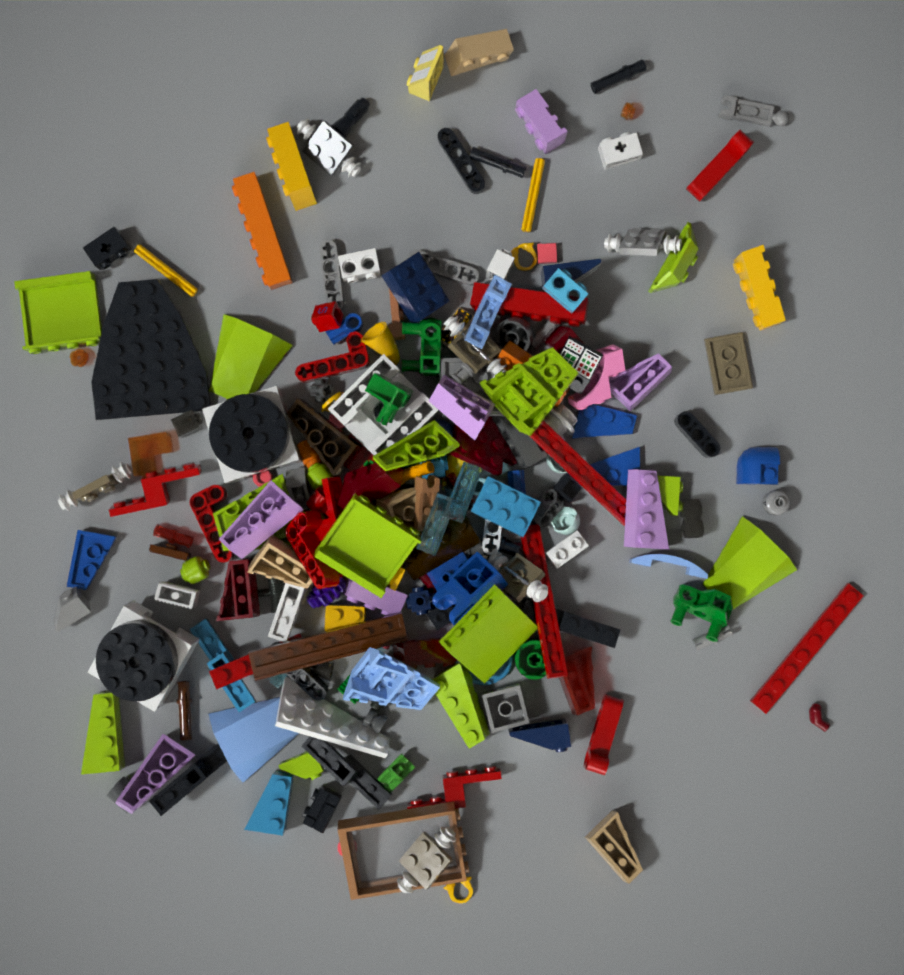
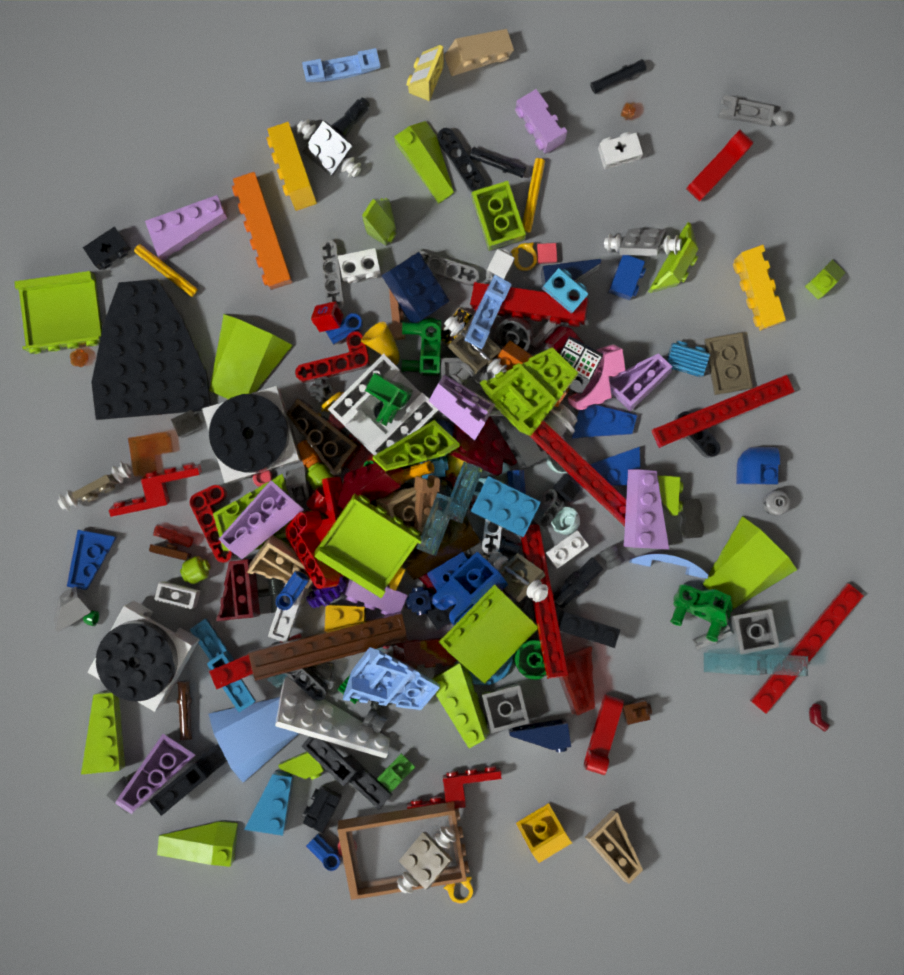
none -> green hinge [83,610,99,626]
none -> lavender wedge [145,195,227,261]
none -> lime wedge [157,821,238,867]
none -> blue piece [276,571,310,610]
none -> light blue slope [302,48,380,82]
none -> blue piece [306,833,343,871]
none -> lime wedge [362,198,397,246]
none -> lime wedge [394,121,454,204]
none -> lime brick [471,180,526,251]
none -> yellow slope [516,803,572,863]
none -> black piece [553,557,603,609]
none -> dark grey wheel [599,544,625,570]
none -> blue brick [608,255,646,300]
none -> reddish brown brick [622,699,652,725]
none -> red plate [651,375,795,448]
none -> dark azure brick [666,341,710,377]
none -> clear light blue bracket [704,652,808,676]
none -> light grey brick [729,608,779,654]
none -> lime slope [805,259,846,299]

